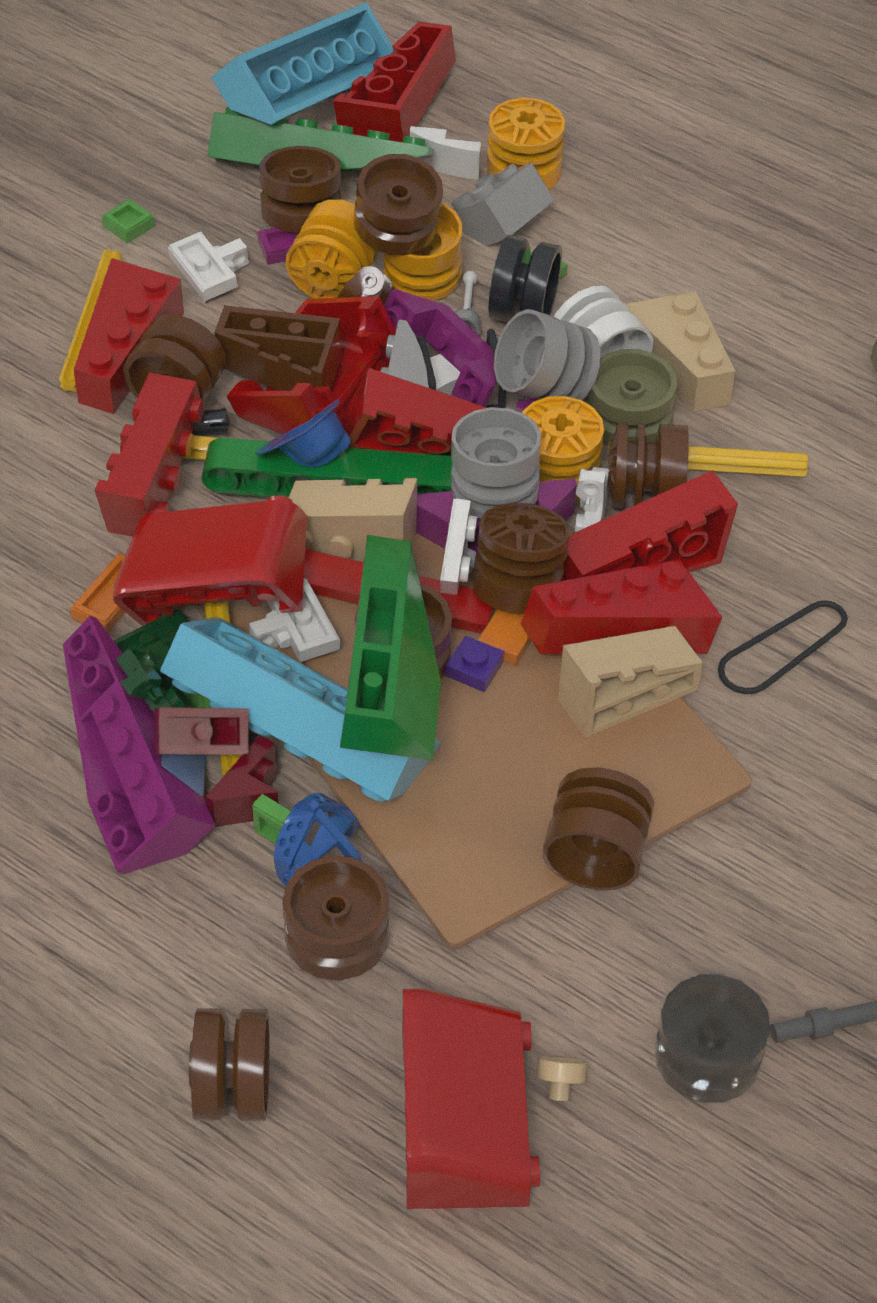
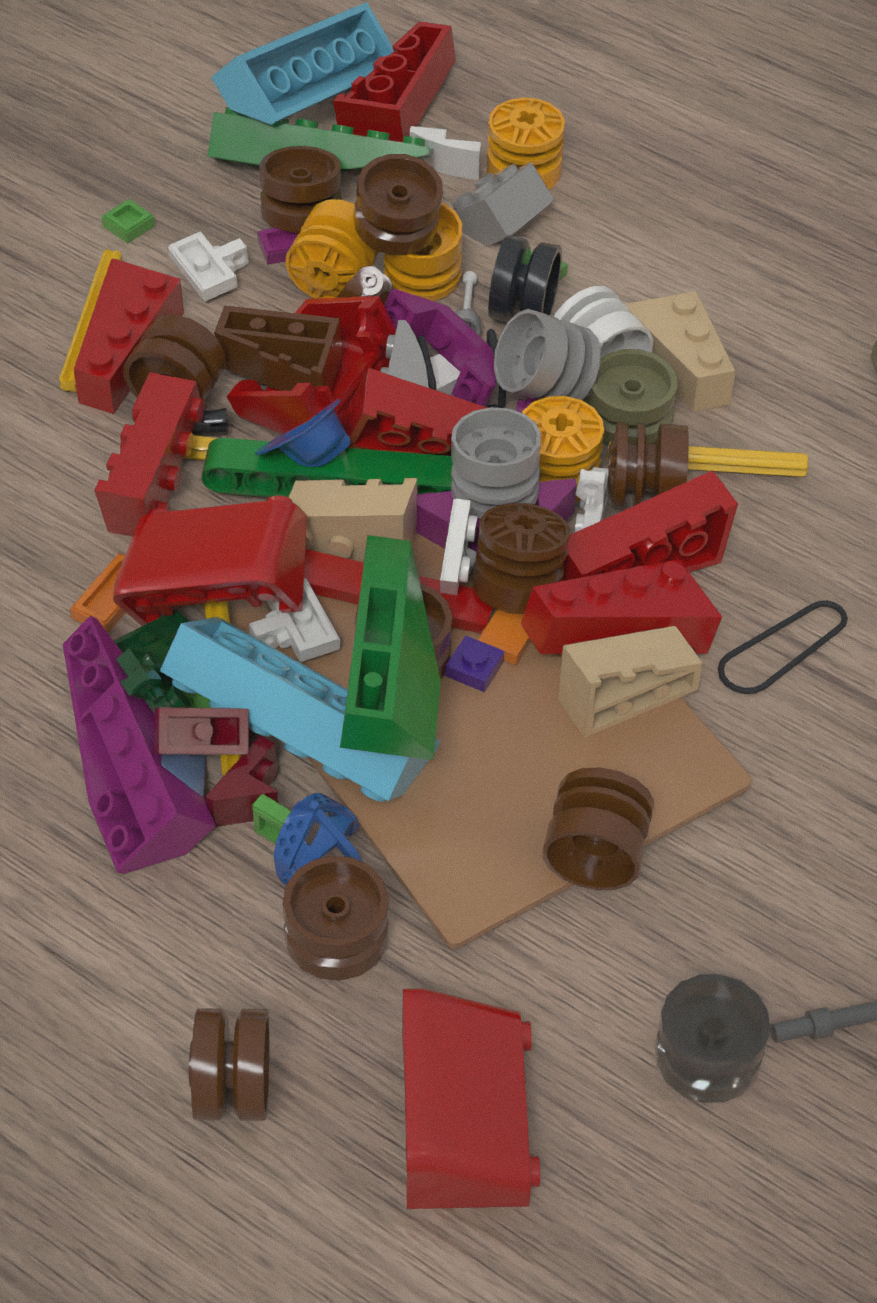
tan tile [536,1056,587,1101] -> none

